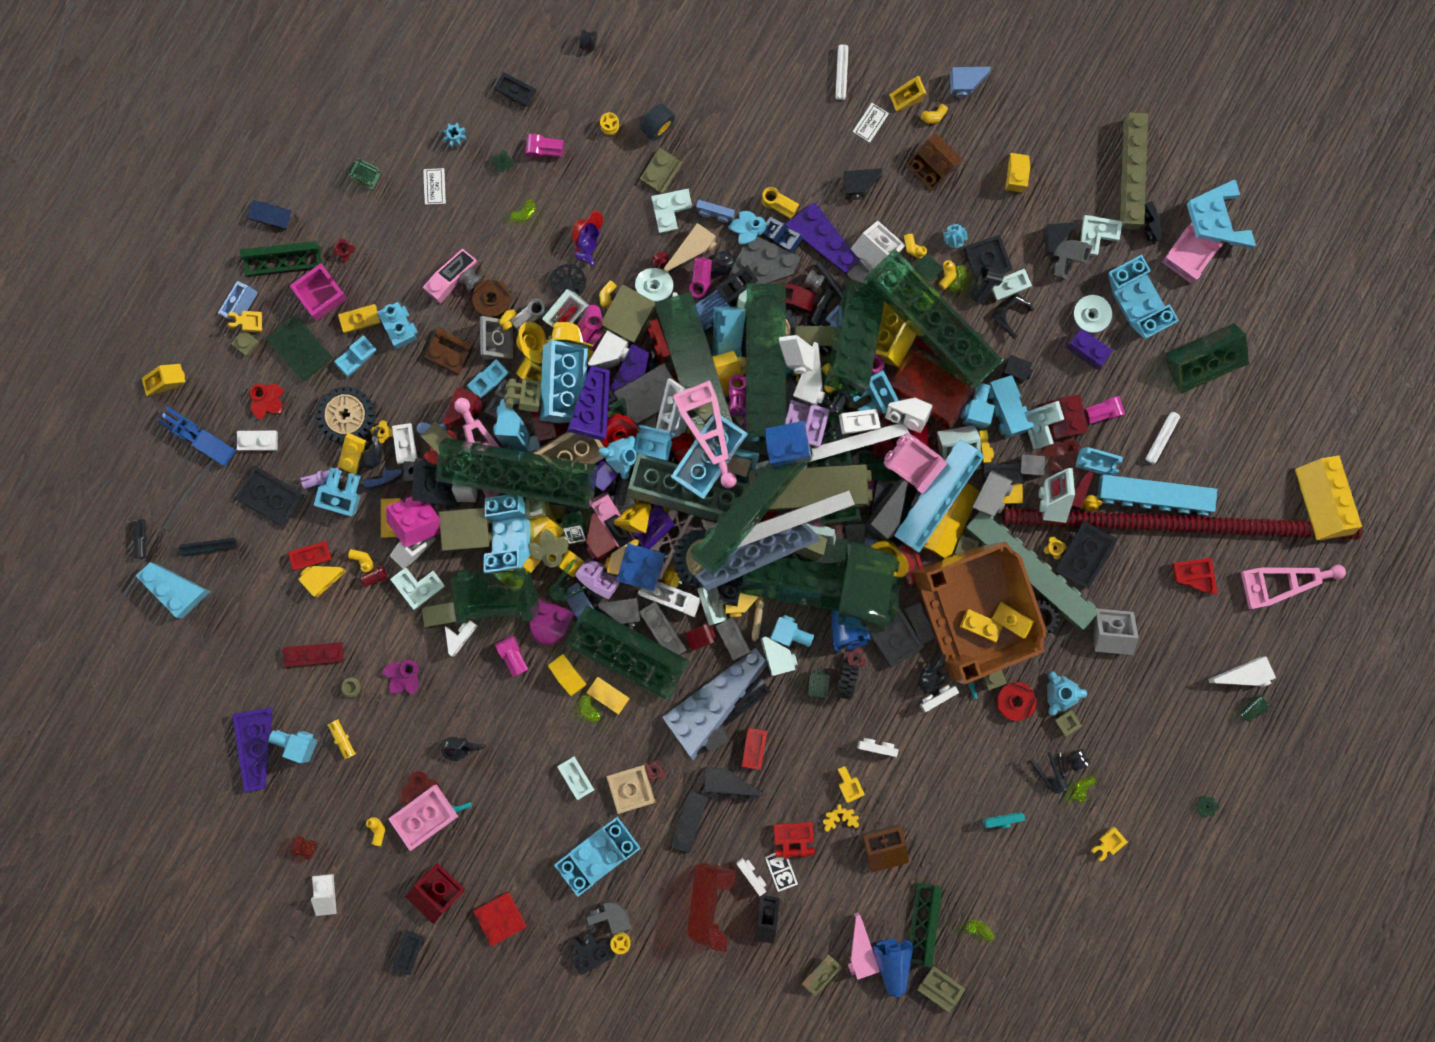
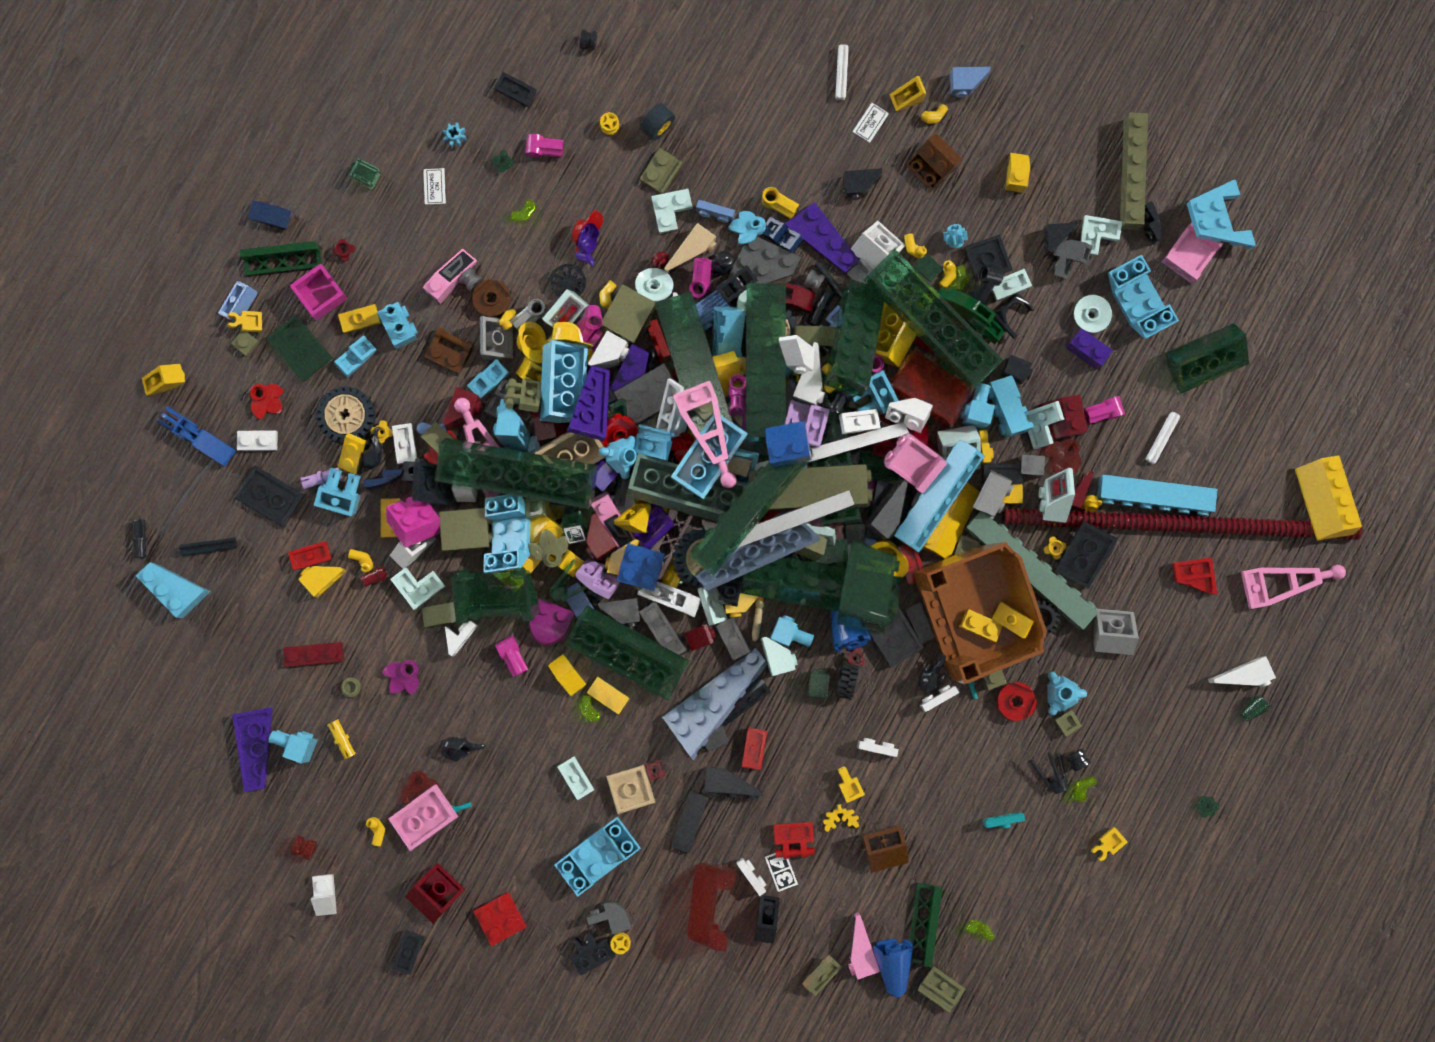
medium azure hinge [1075,447,1123,476] -> none
none -> dark green slope [934,286,1005,345]

